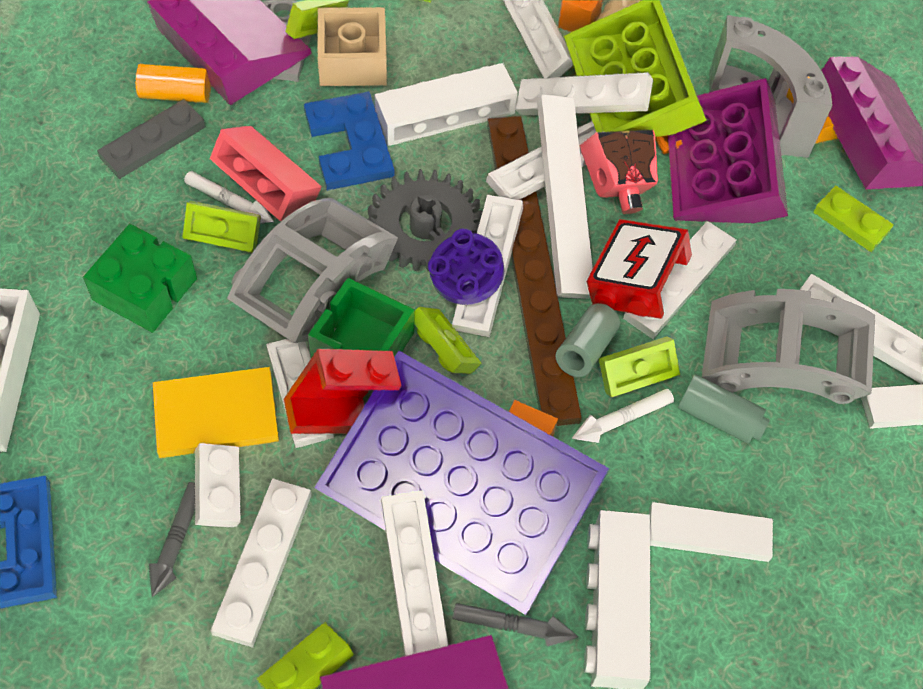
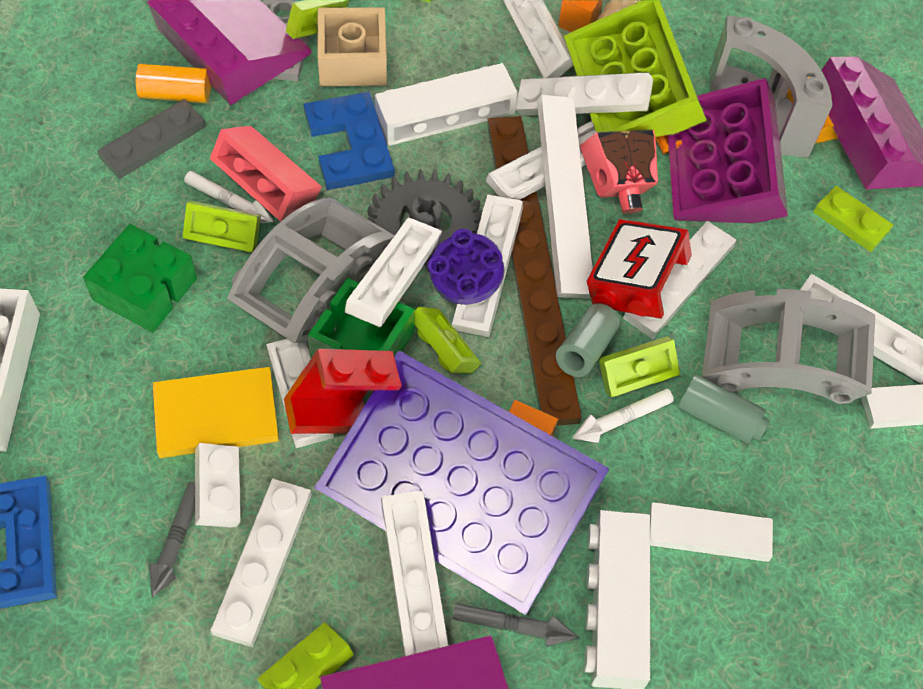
none -> white plate [345,217,442,327]

